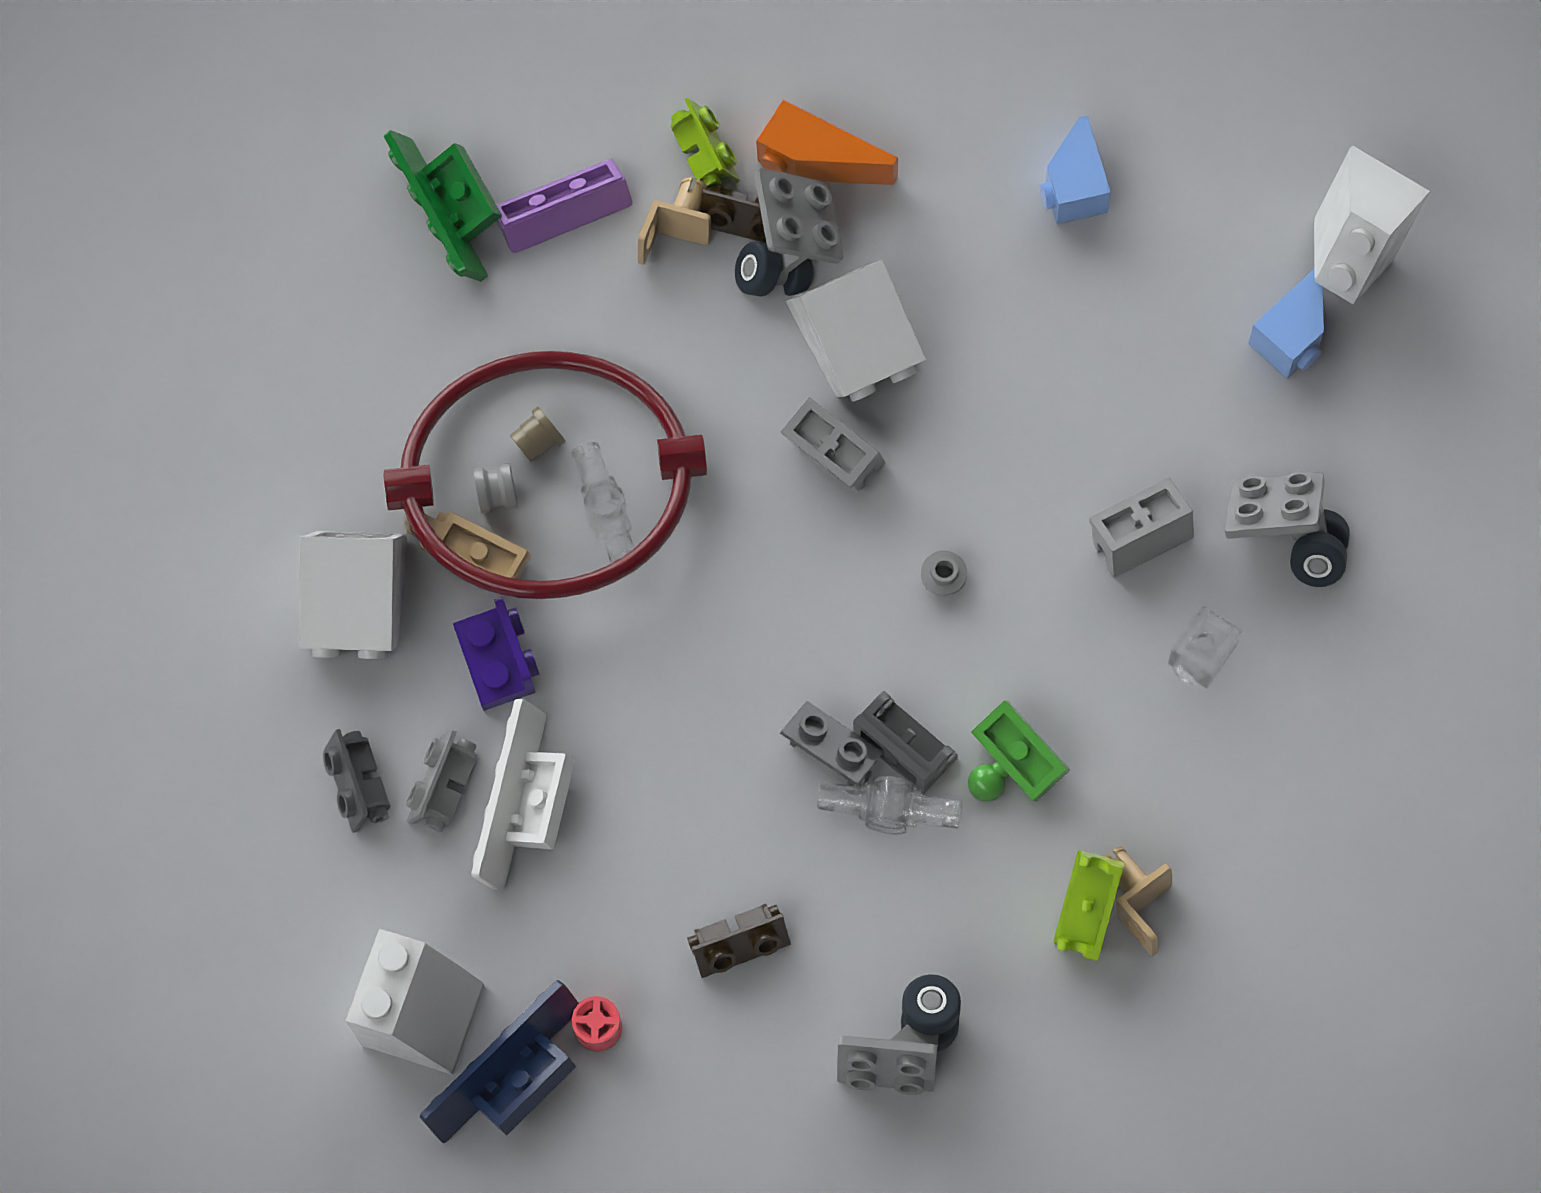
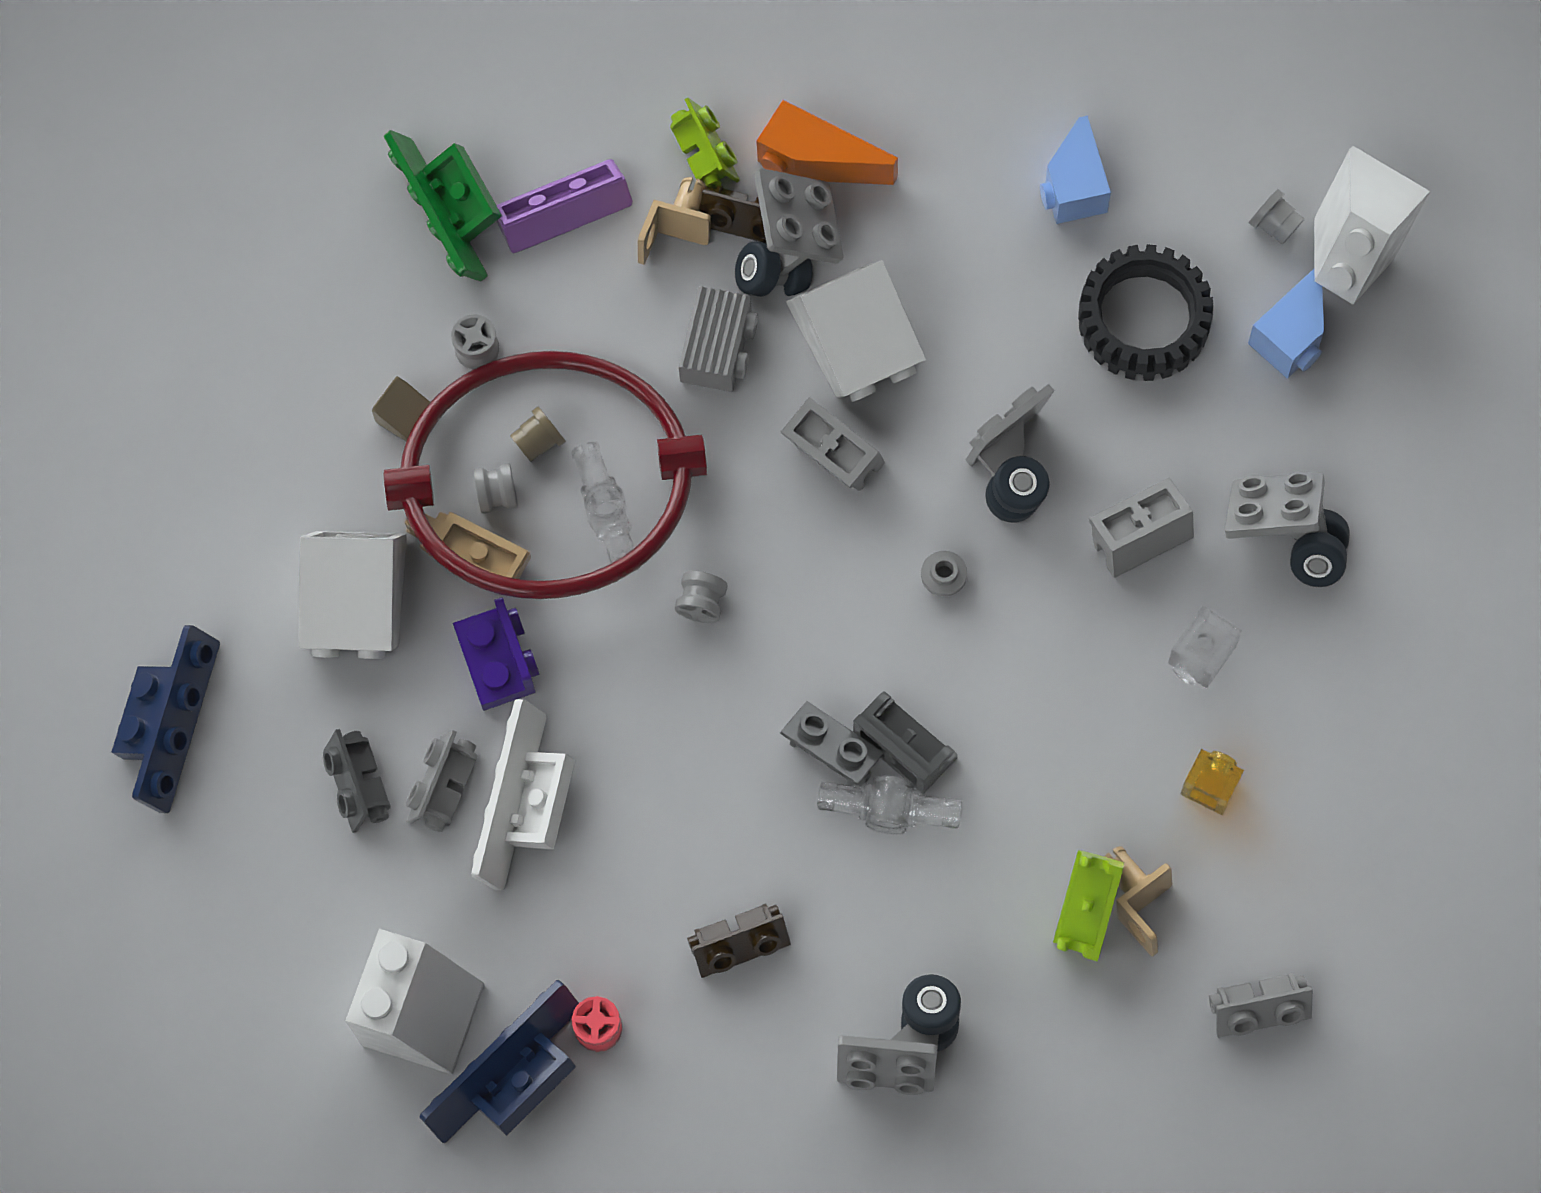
bright green plate [968,700,1070,802] -> none
none -> dark blue bracket [111,625,220,813]
none -> dark tan slope [372,376,430,441]
none -> light grey wheel [451,314,499,369]
none -> light grey wheel [674,571,728,623]
none -> light grey brick [678,286,758,392]
none -> plate [965,384,1055,523]
none -> black tyre [1078,244,1213,381]
none -> clear yellow plate [1180,749,1244,816]
none -> light grey hinge [1209,973,1313,1038]
none -> light grey piece [1248,189,1304,244]

